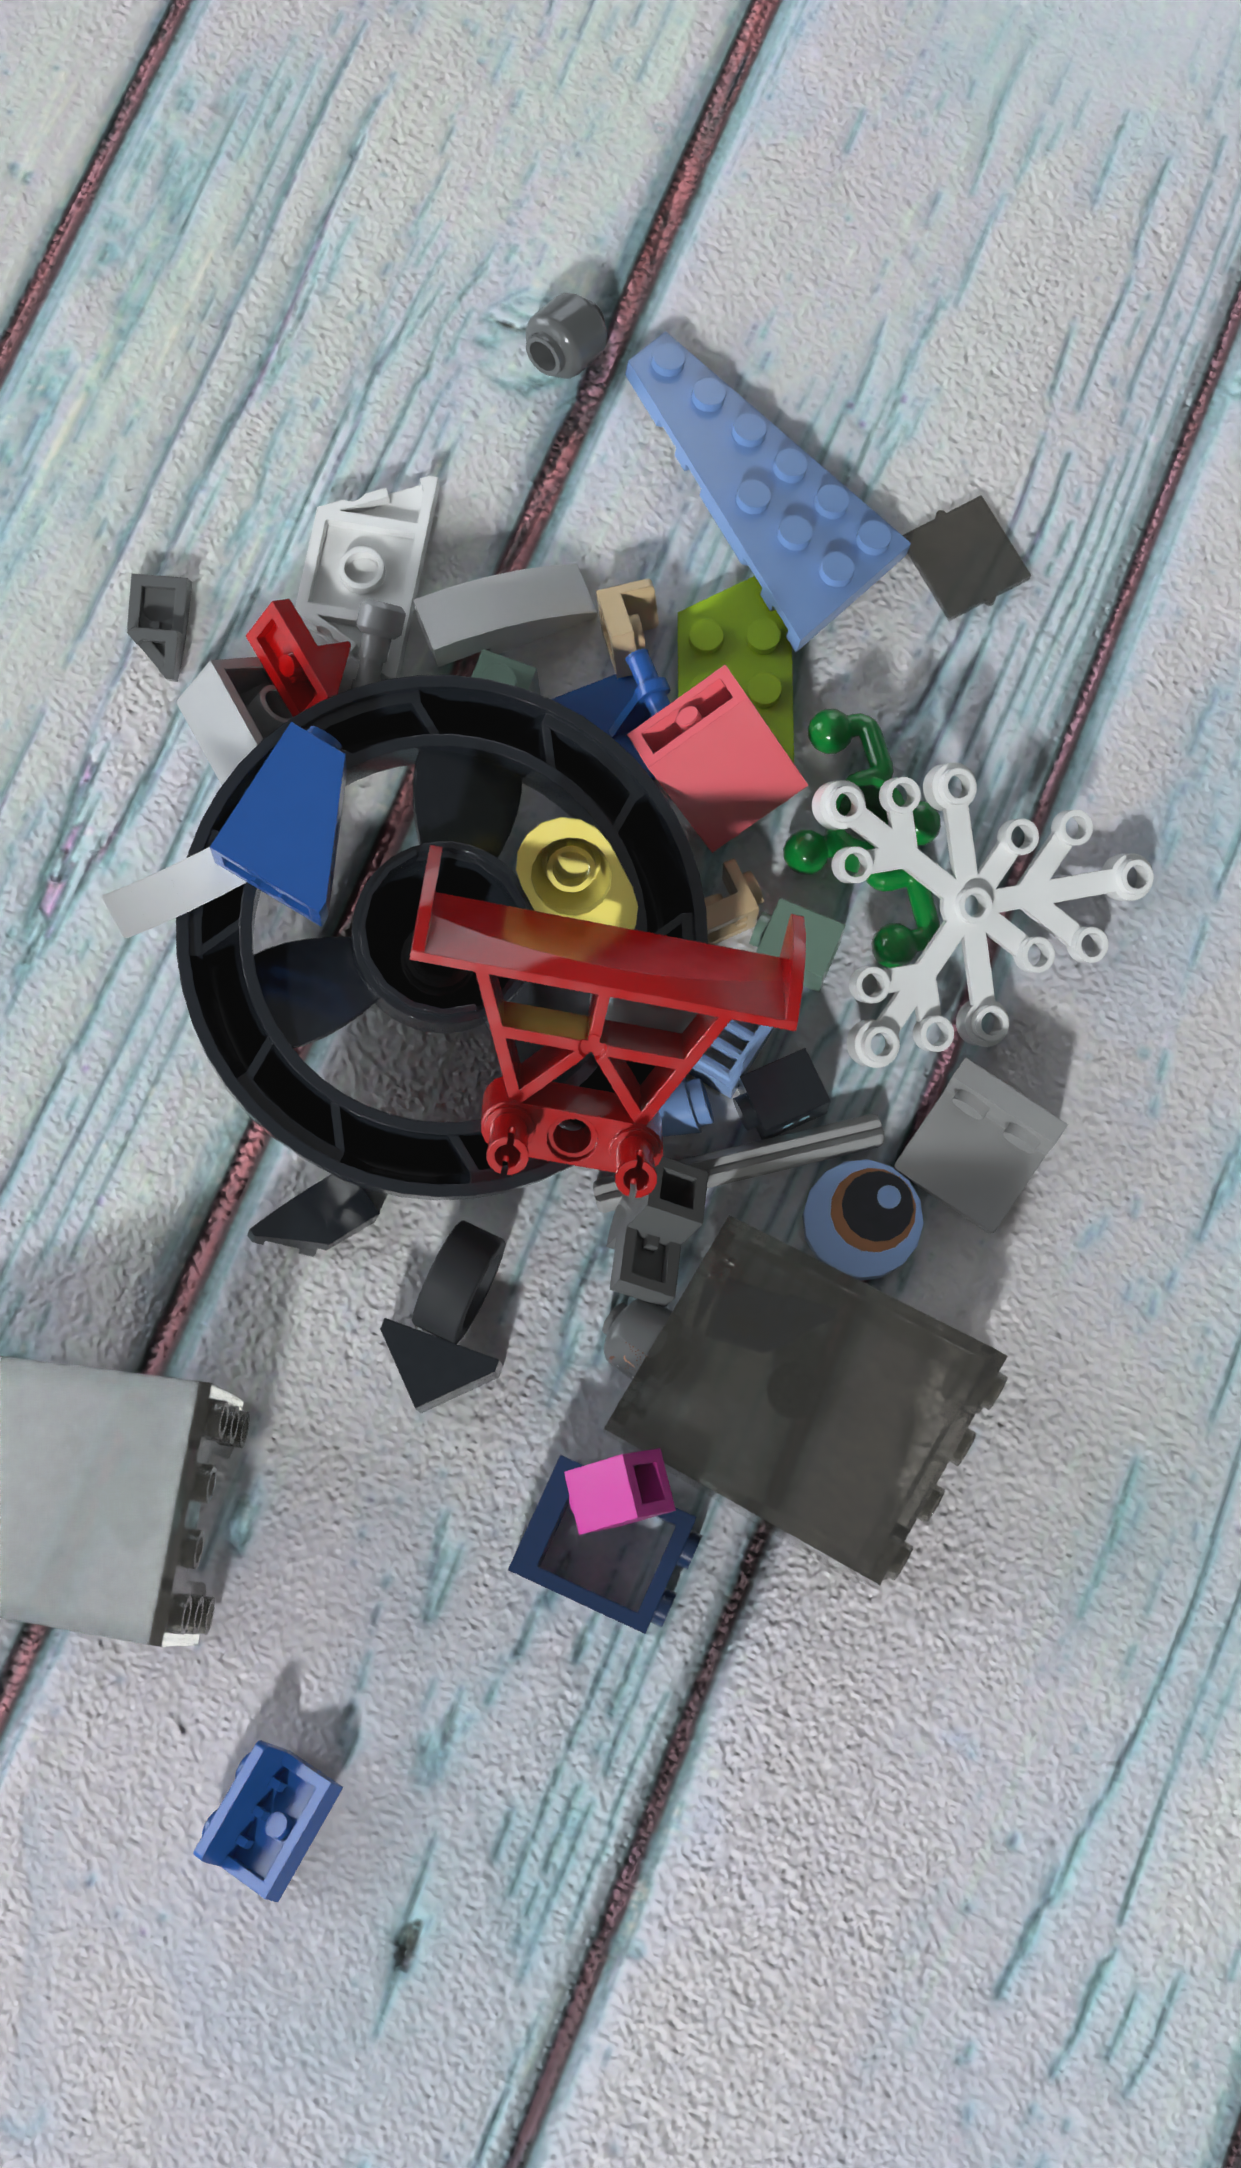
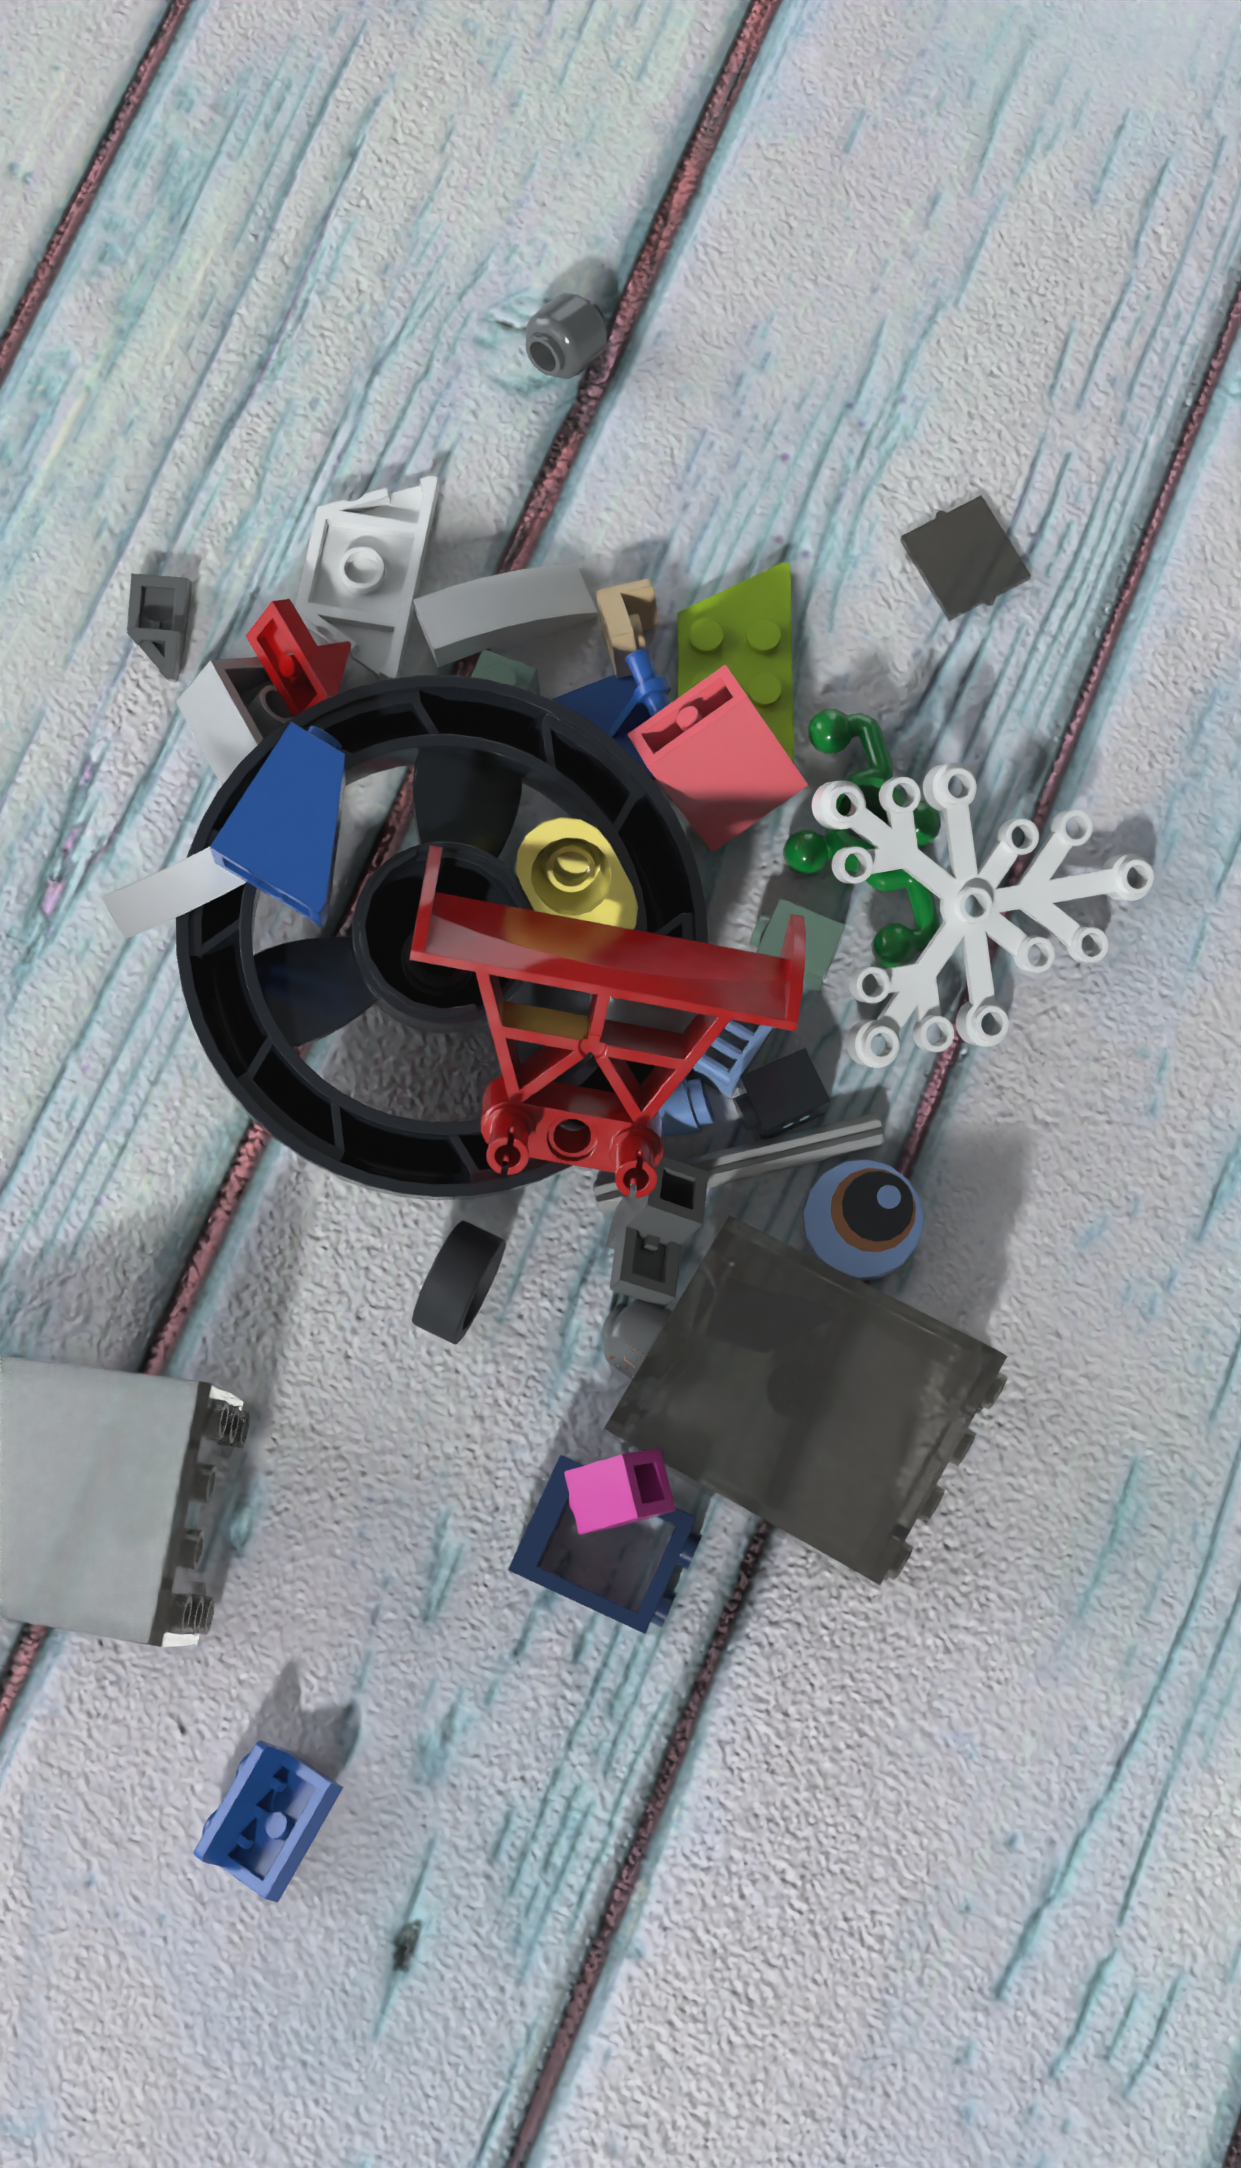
black slope [247,1174,380,1257] -> none
light grey piece [351,599,406,689] -> none
black slope [380,1318,503,1413] -> none
medium blue wing [625,331,911,652] -> none
tan bracket [704,858,764,945] -> none
light grey bracket [894,1057,1068,1234] -> none

